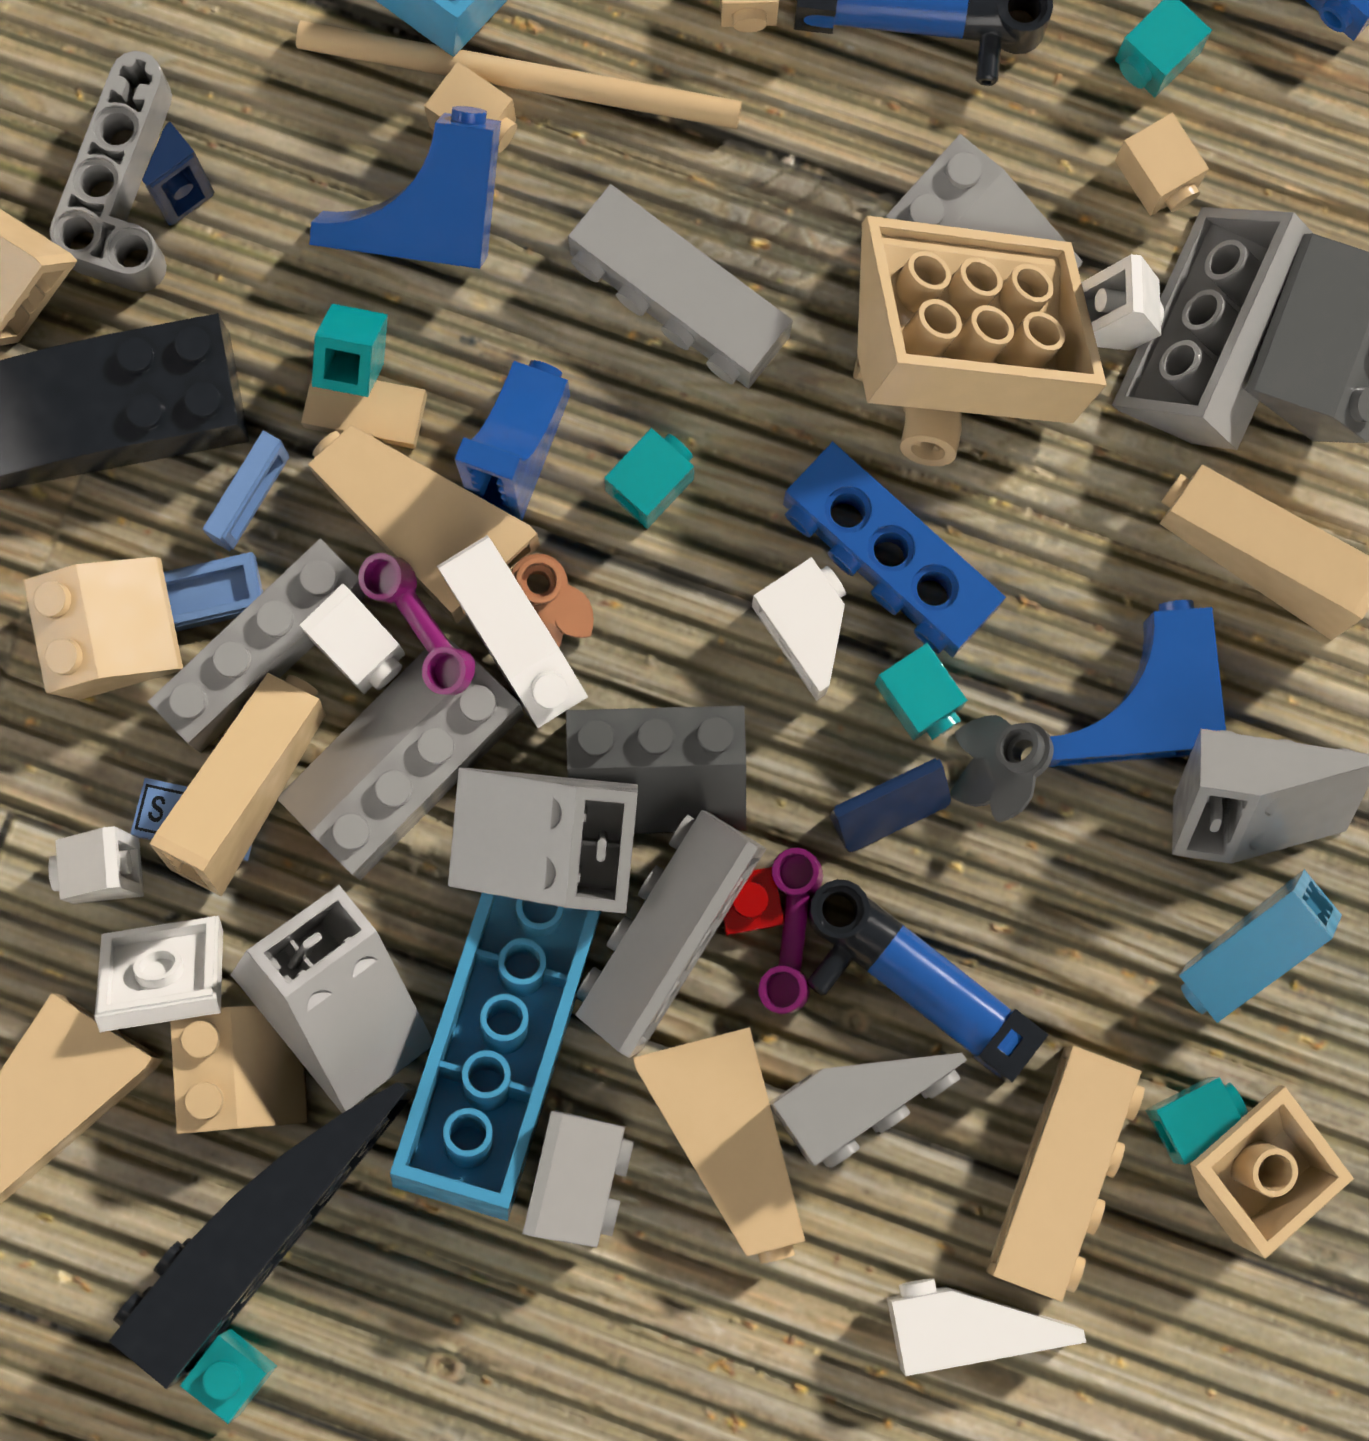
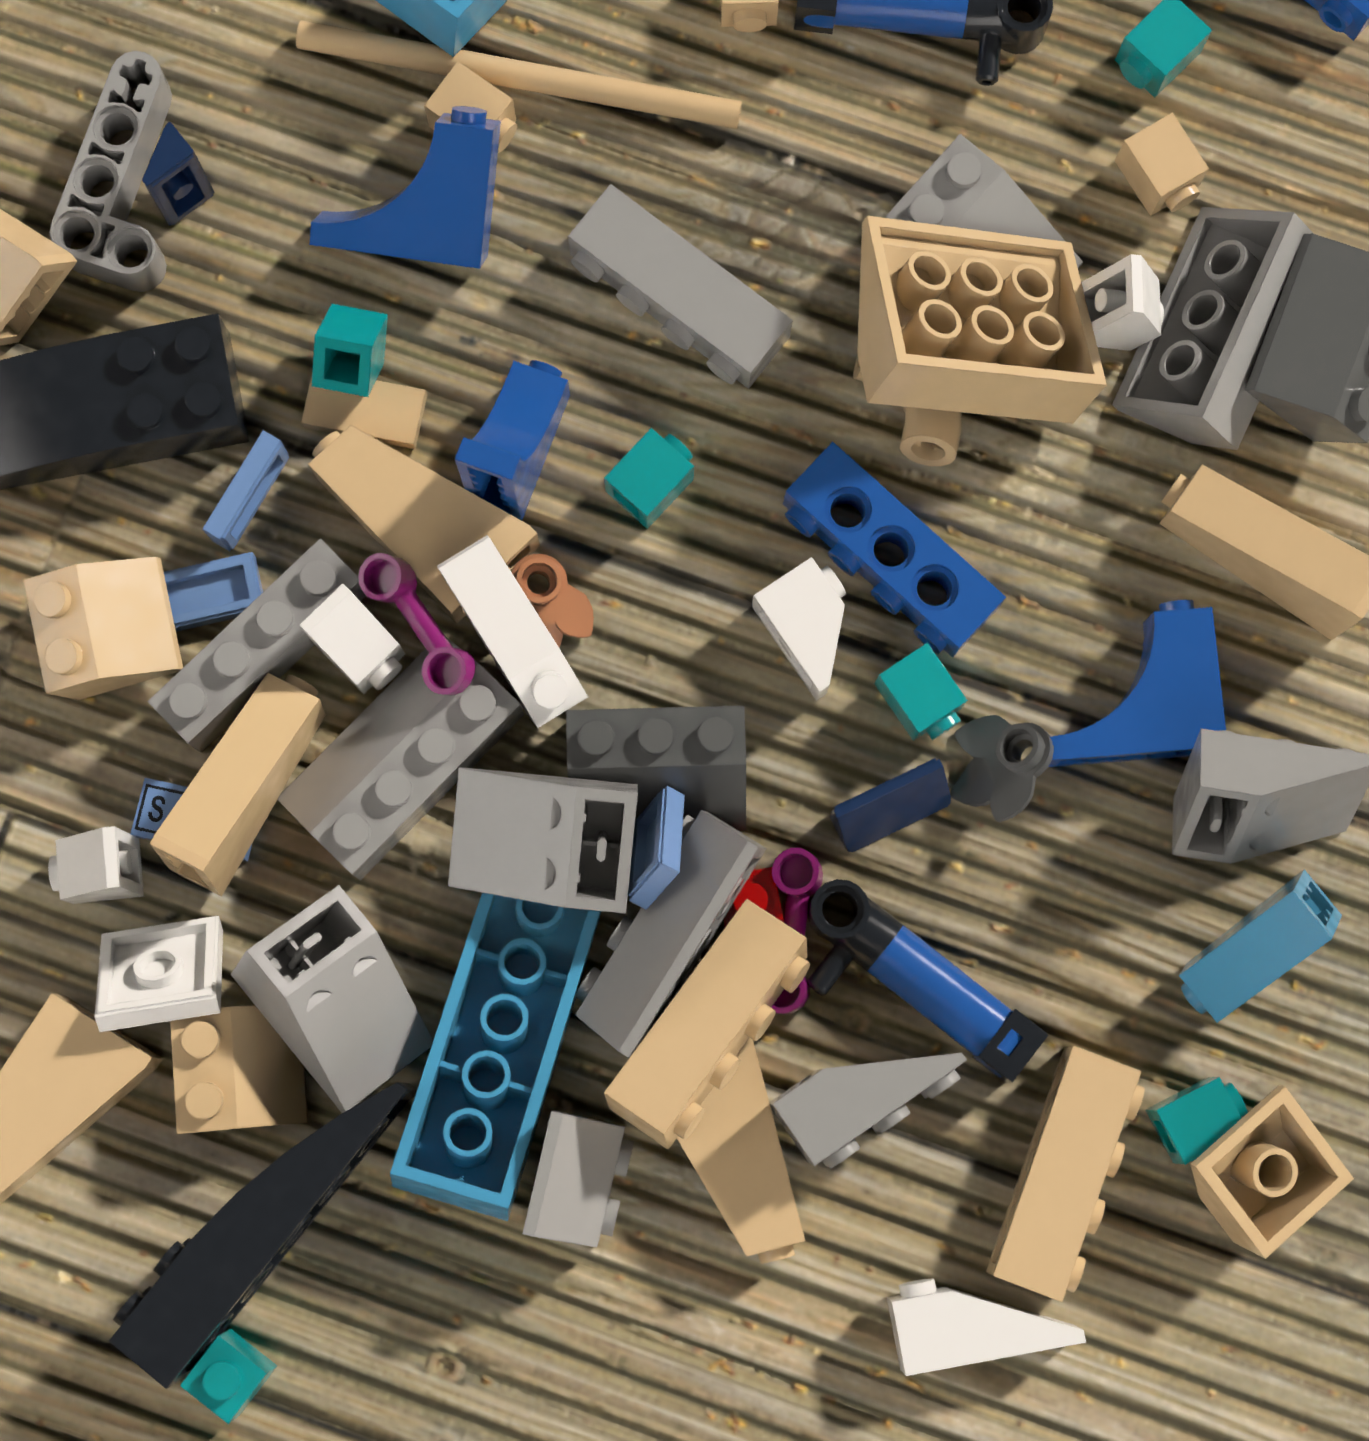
none -> tan brick [604,899,810,1149]
none -> medium blue tile [628,786,685,910]

